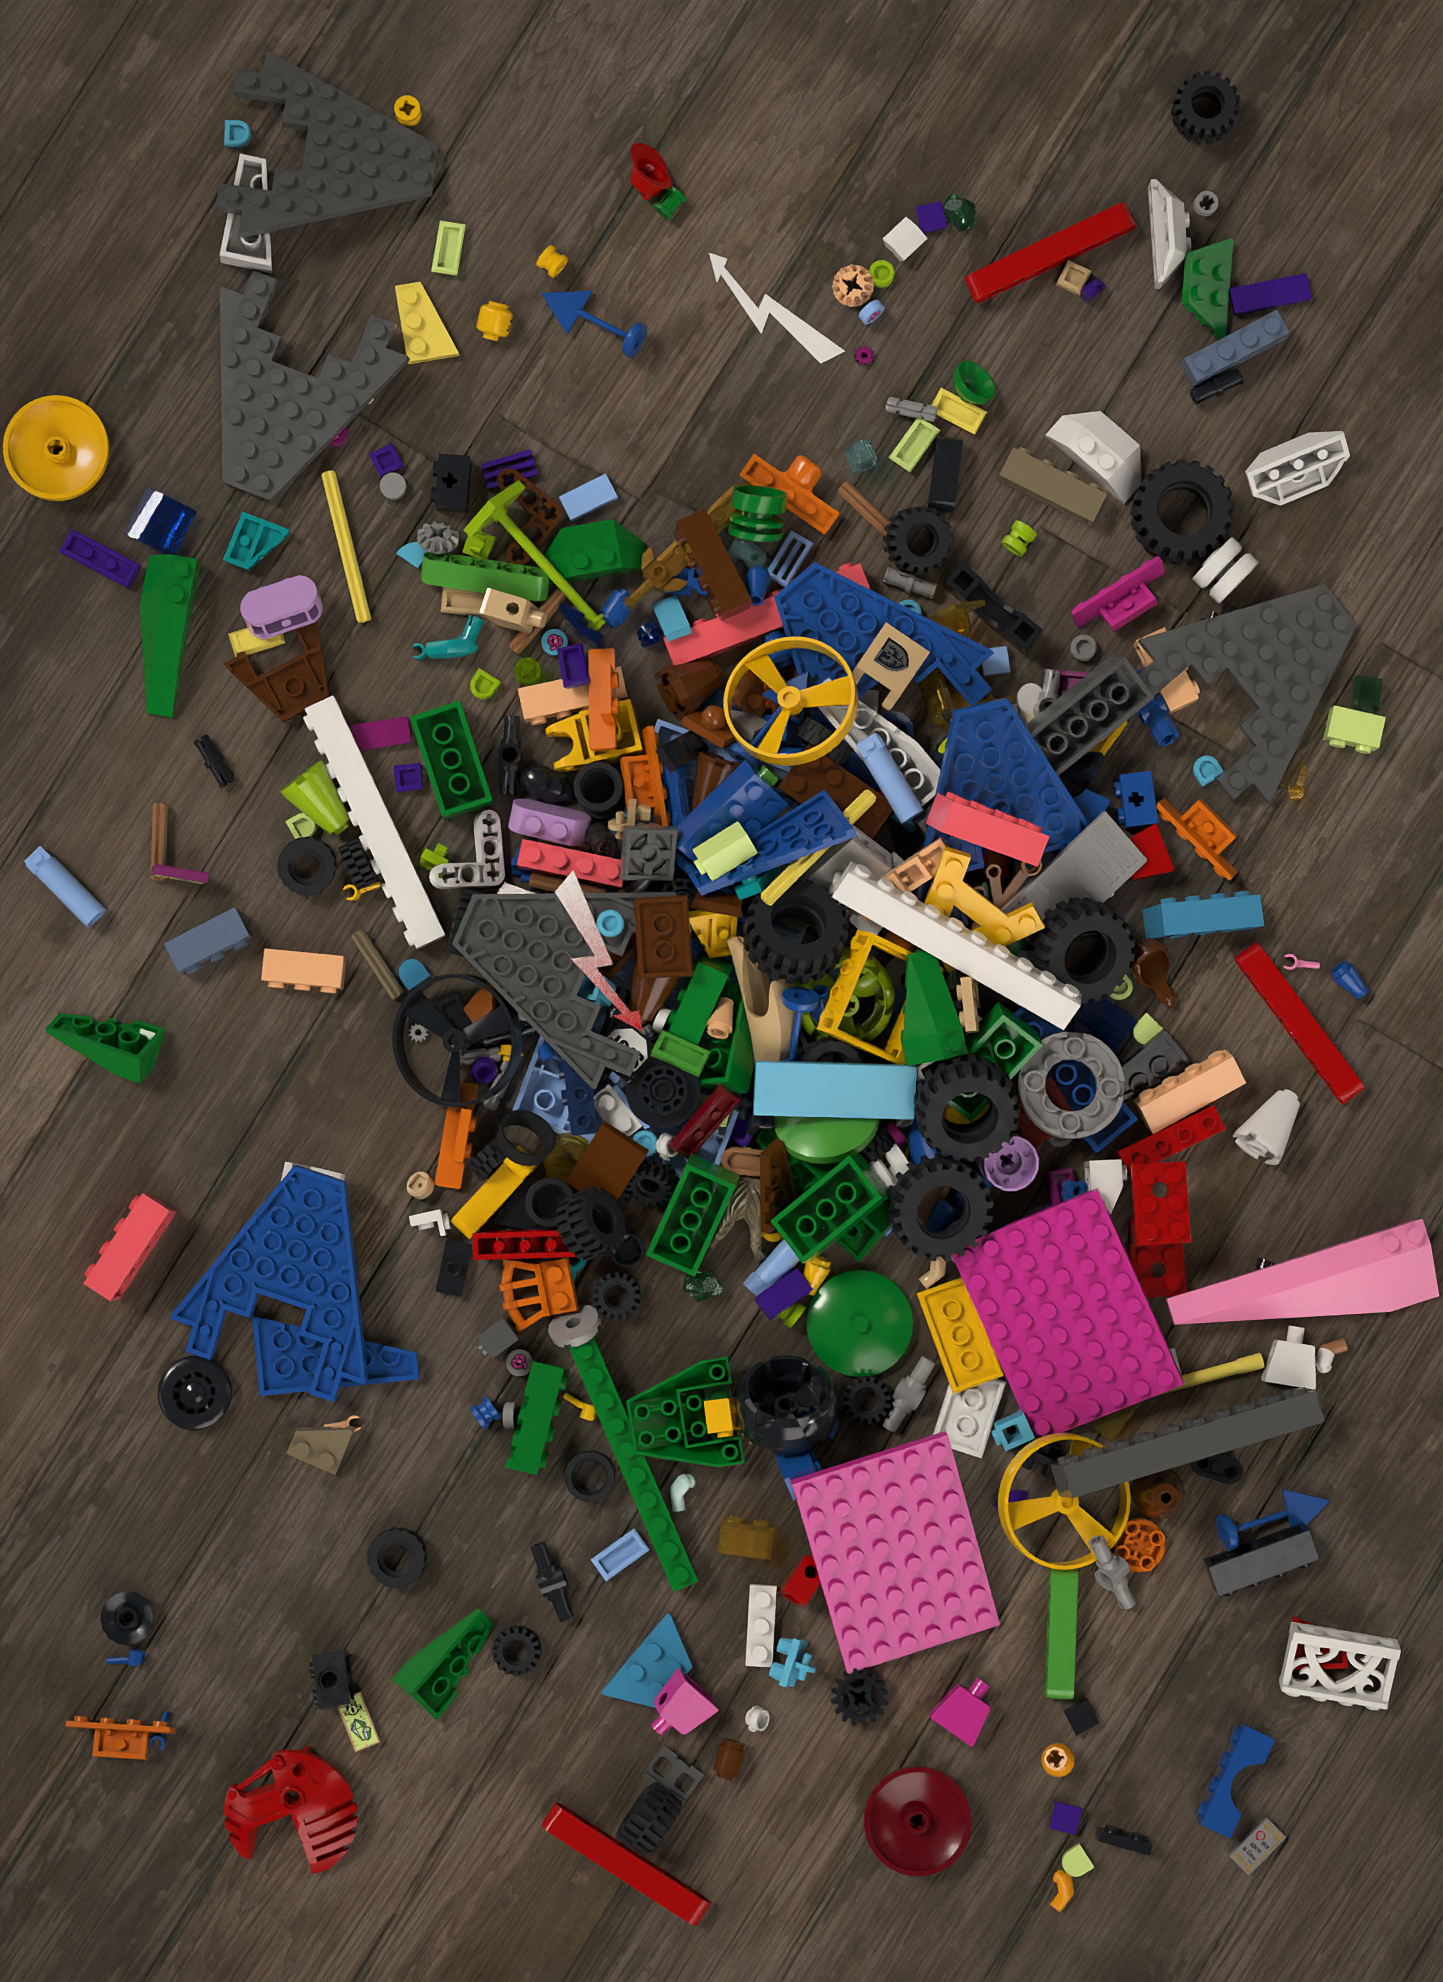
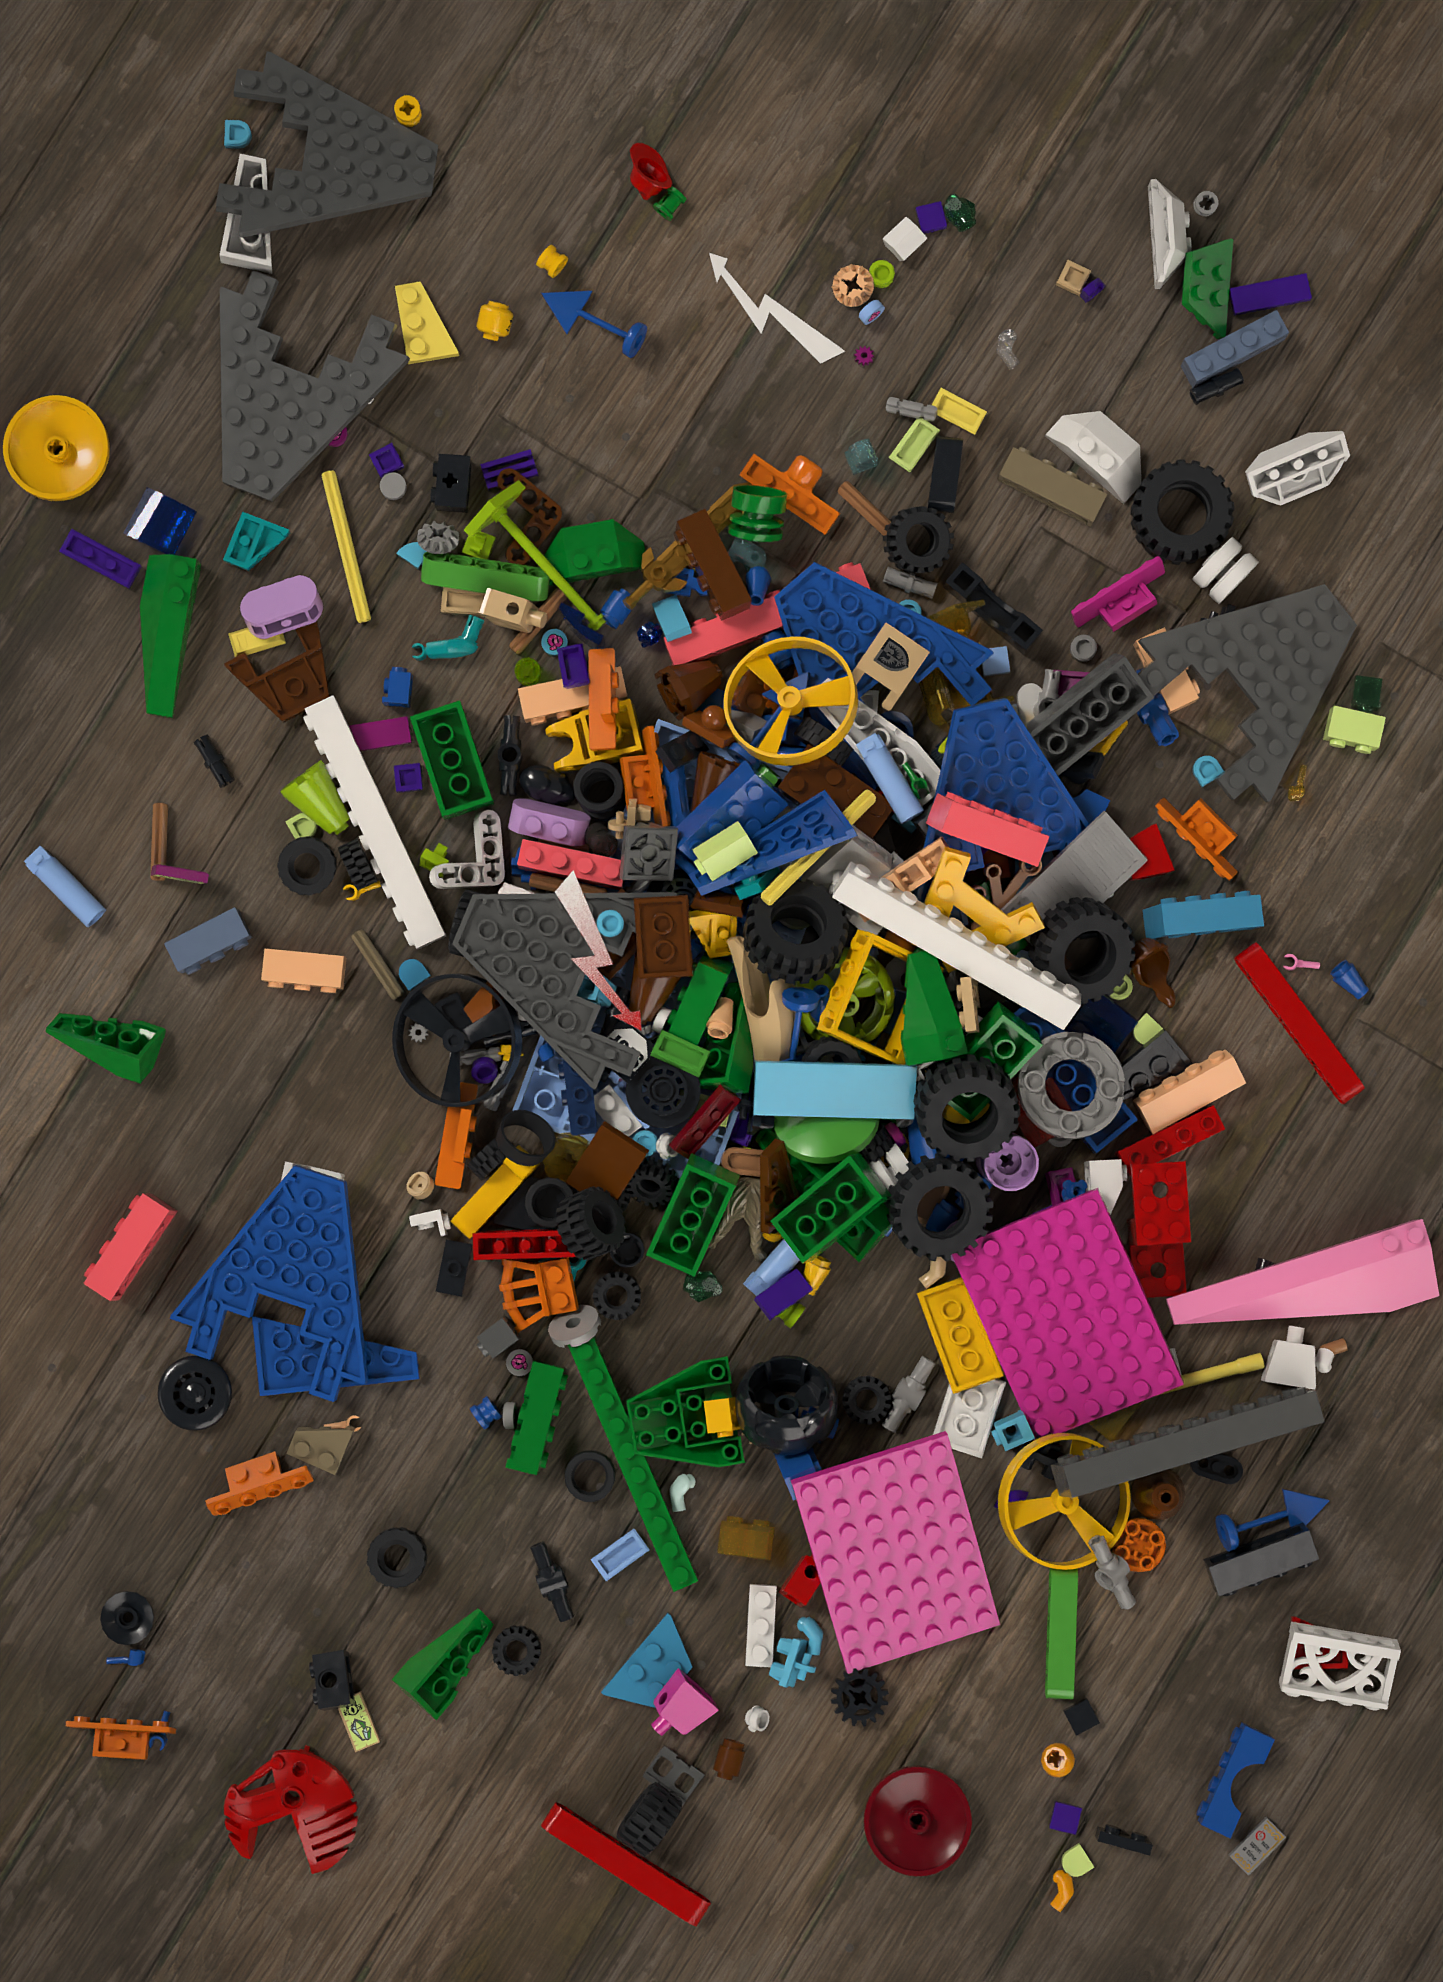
yellowish green tile [431,221,466,276] -> none
lime tile [470,668,502,700] -> none
light blue tile [559,473,618,522] -> none
yellow hand [563,1392,597,1421] -> none
light blue tile [768,530,814,588] -> none
green dish [806,1270,913,1377] -> none
dark pink torso [929,1677,991,1747] -> none
green piece [953,360,995,404] -> none
red beam [964,202,1137,303] -> none
lime wheel [1001,520,1037,557] -> none
blue brick [1114,771,1158,830] -> none
black tyre [1171,71,1240,144] -> none
white cone [1233,1089,1300,1165] -> none
none -> orange bracket [205,1451,314,1515]
none -> blue brick [382,667,413,708]
none -> medium azure arm [797,1617,823,1655]
none -> green hand [902,762,930,799]
none -> clear arm [996,329,1020,370]

